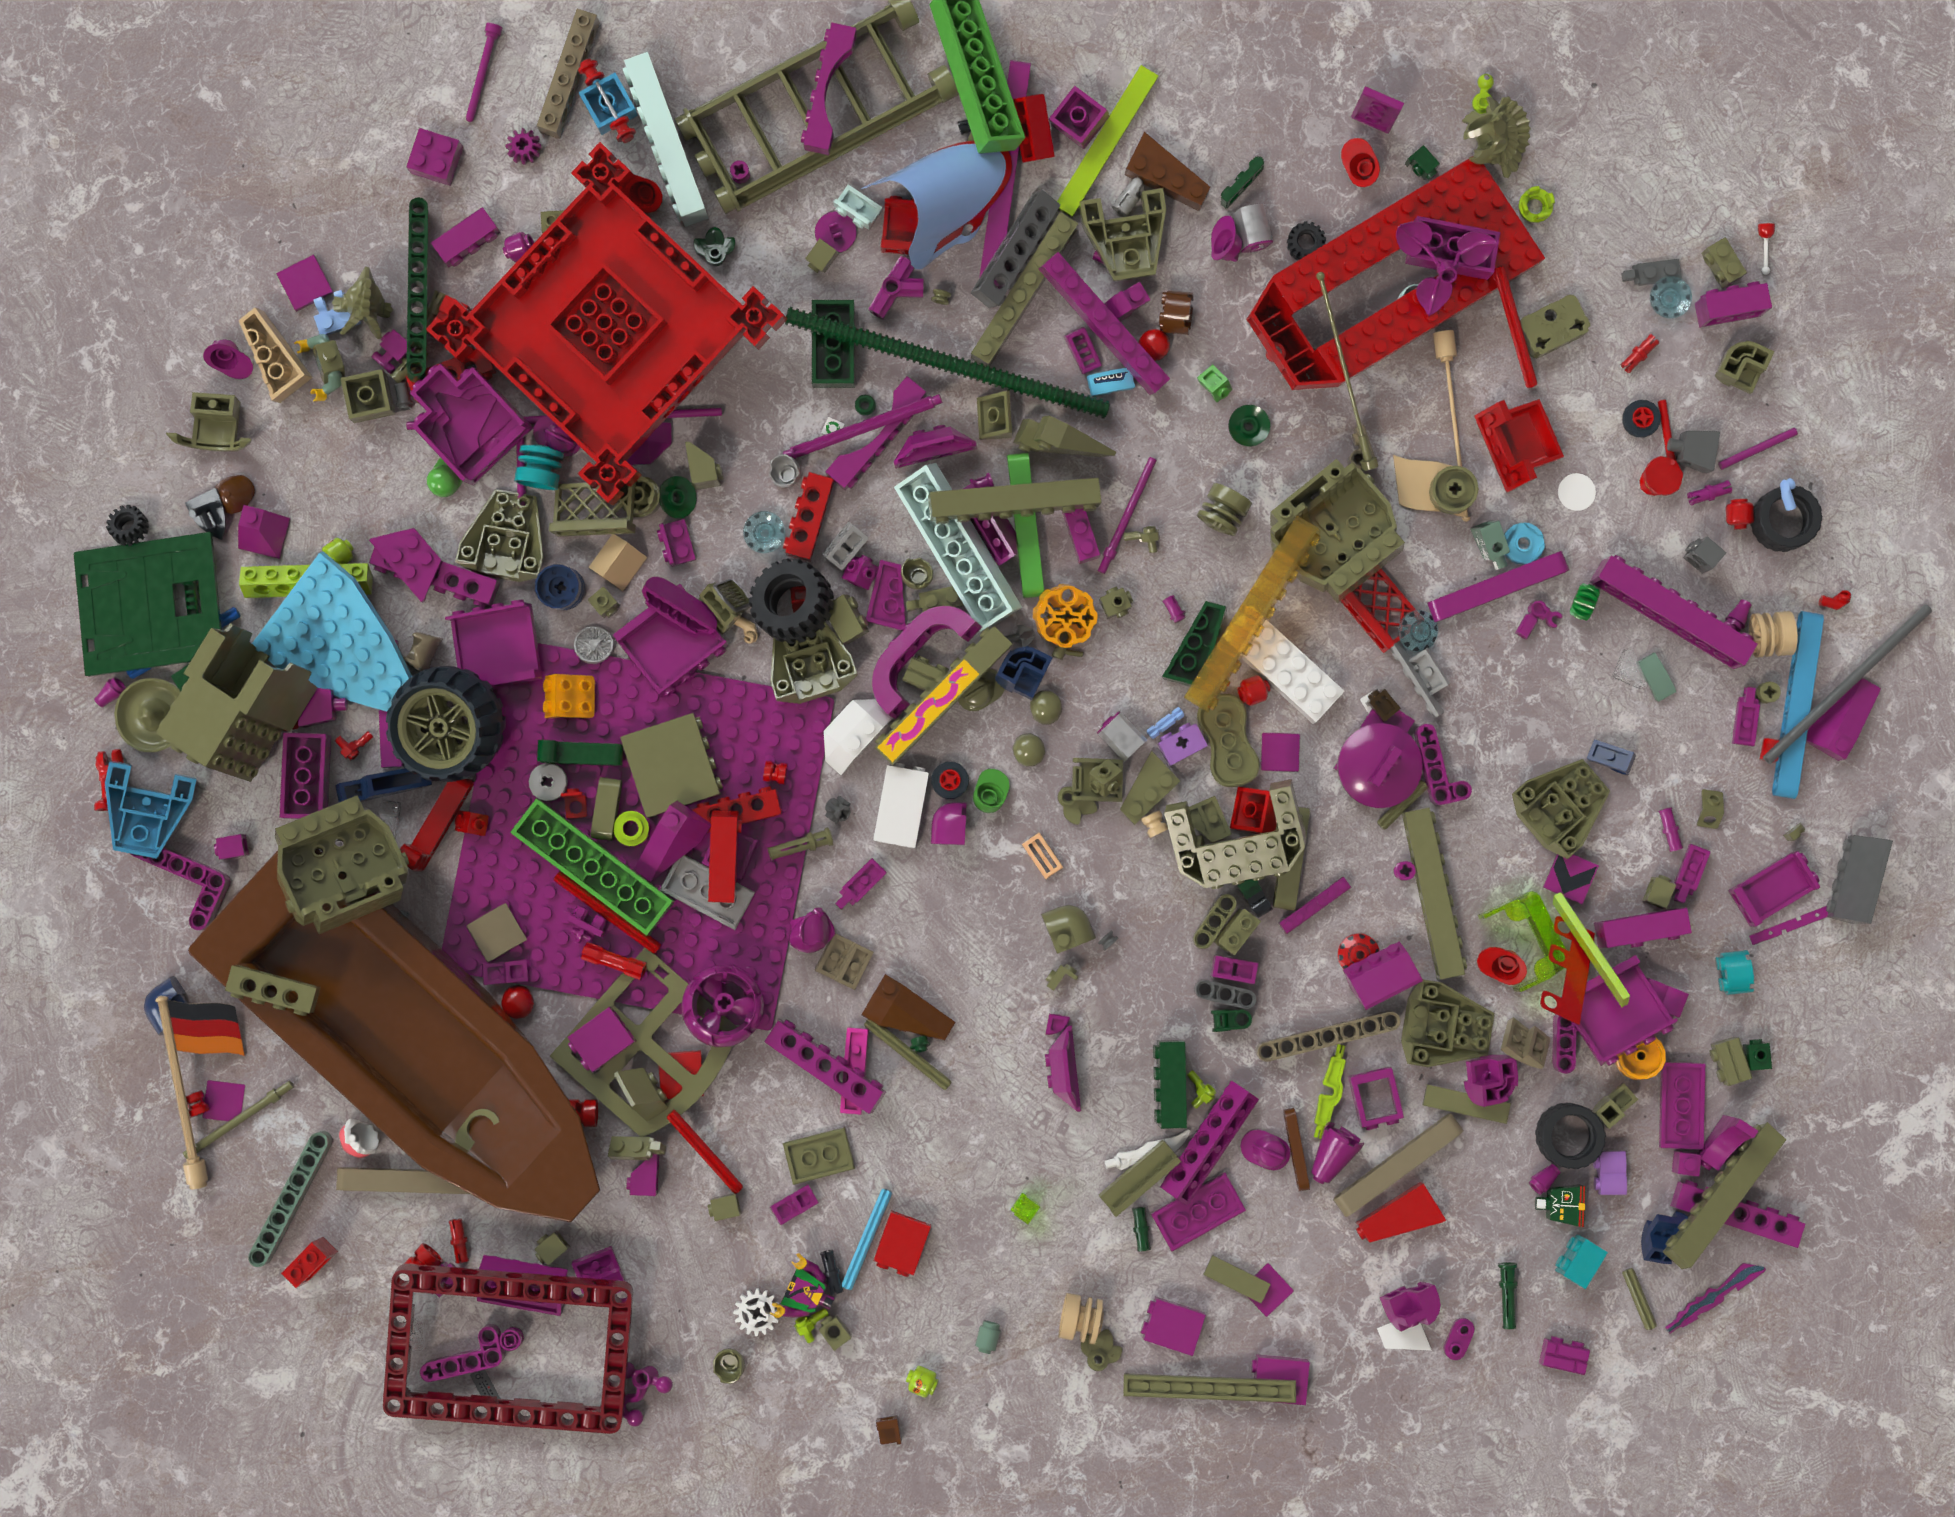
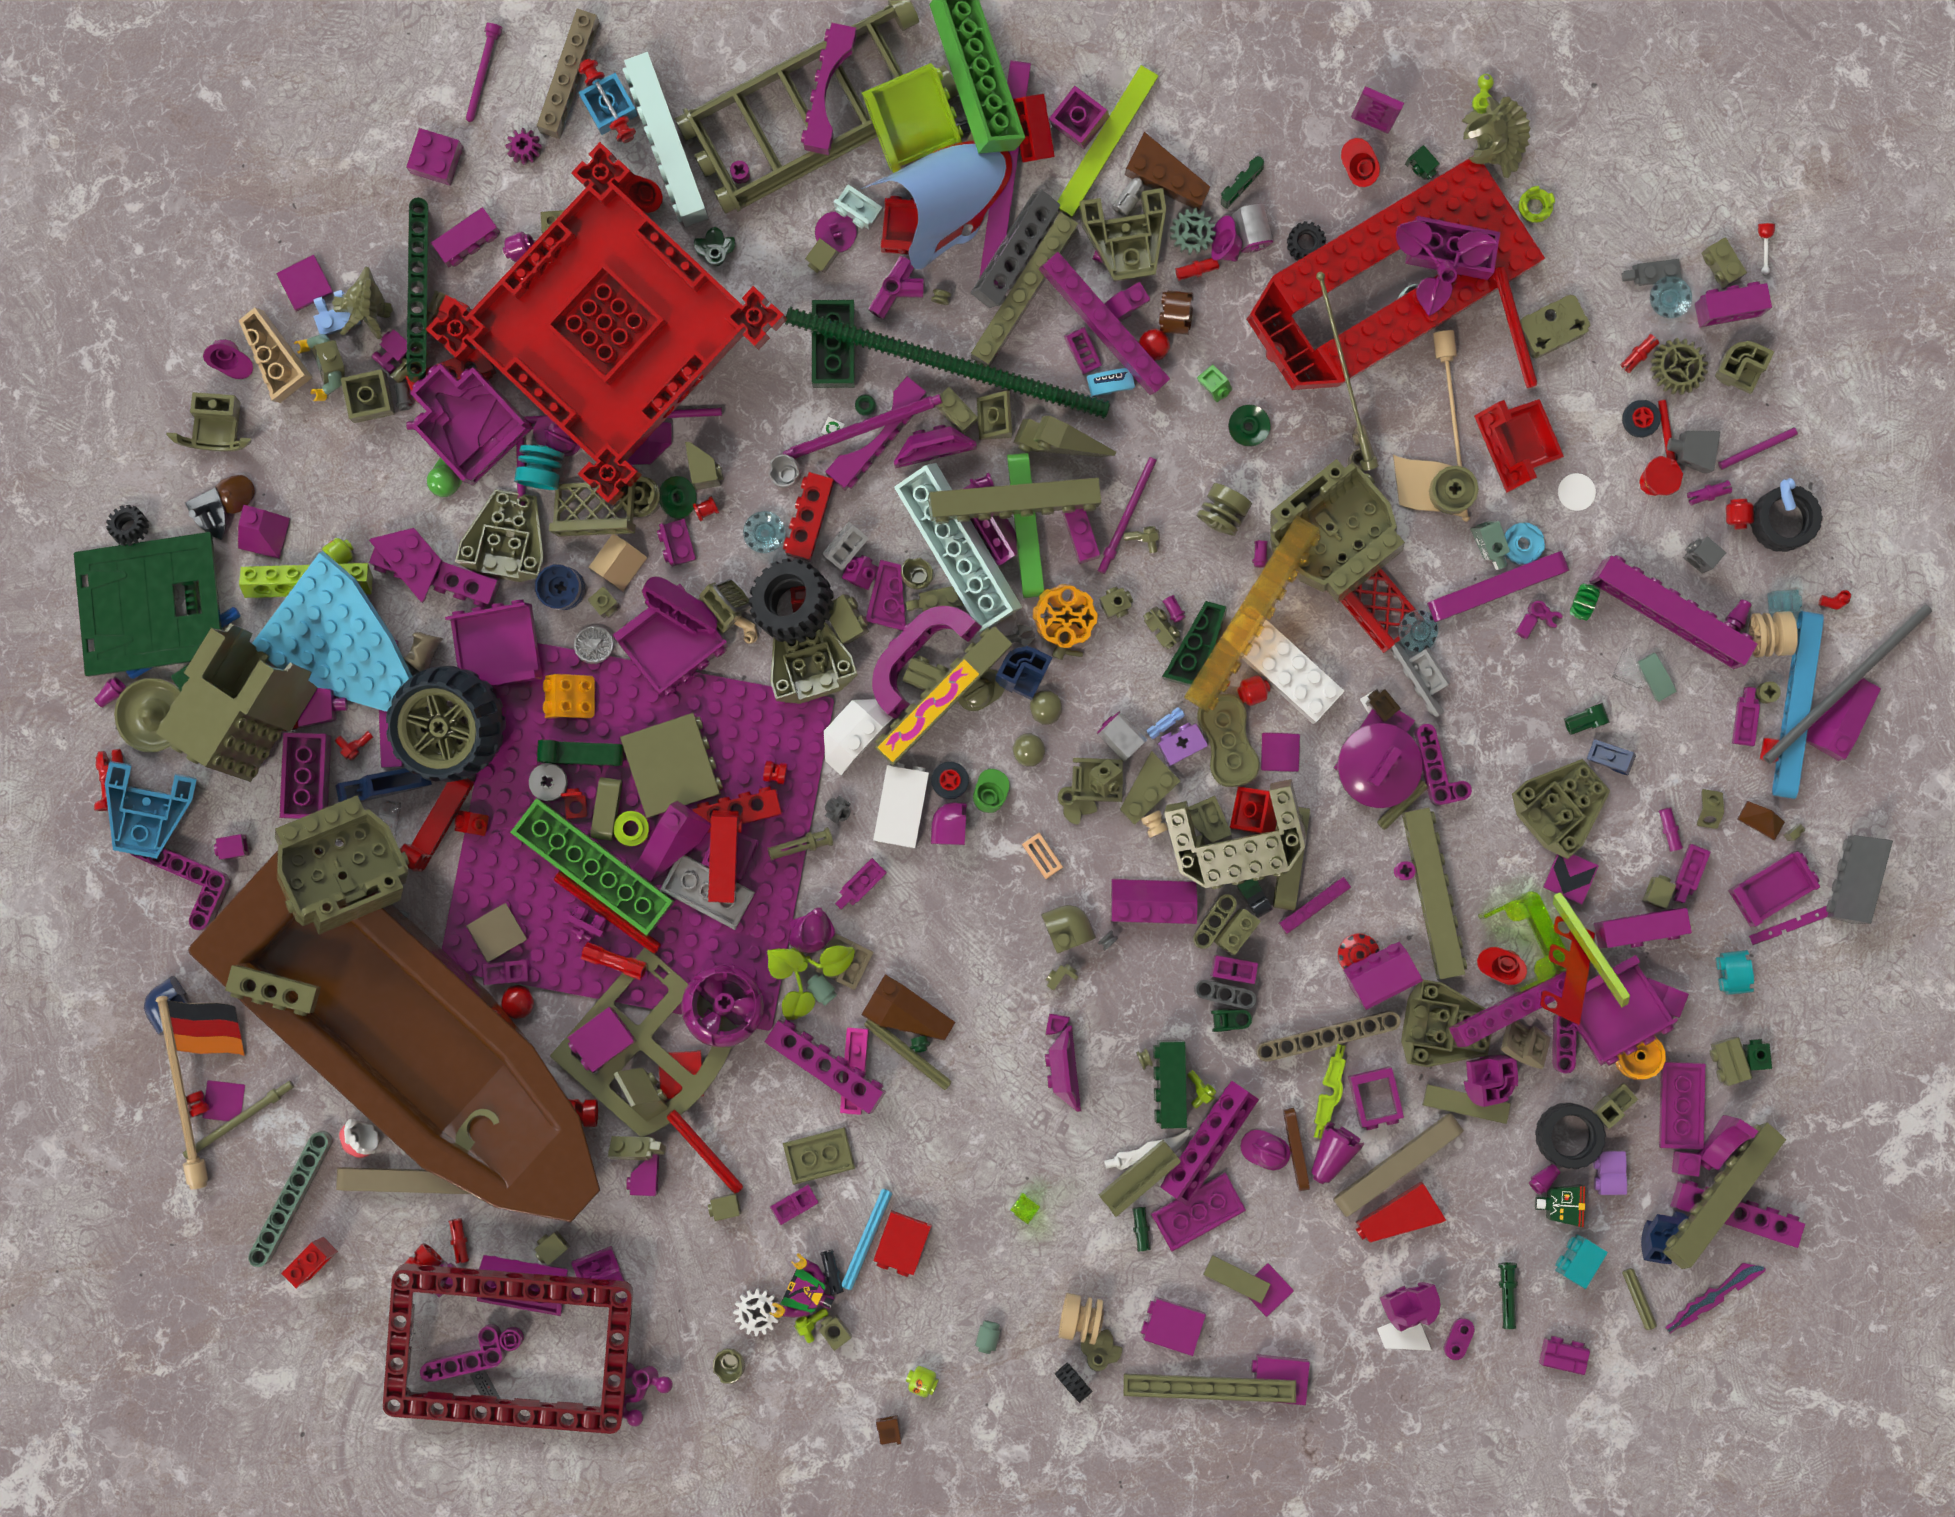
none -> red bush [692,496,719,522]
none -> lime plant [767,946,855,1020]
none -> sand green brick [806,974,837,1006]
none -> lime panel [862,63,964,173]
none -> olive brick [935,387,978,434]
none -> black tyre [1055,1362,1093,1403]
none -> magenta slope [1110,879,1198,924]
none -> olive bush [1136,1048,1153,1070]
none -> olive hinge [1143,606,1182,650]
none -> sand green gear [1170,208,1216,255]
none -> red pin [1175,258,1219,281]
none -> magenta pin [1252,540,1269,568]
none -> magenta brick [1449,971,1566,1047]
none -> dark green piece [1564,703,1610,735]
none -> olive gear [1650,338,1708,395]
none -> reddish brown slope [1737,801,1785,840]
none -> clear light blue brick [1767,590,1802,614]

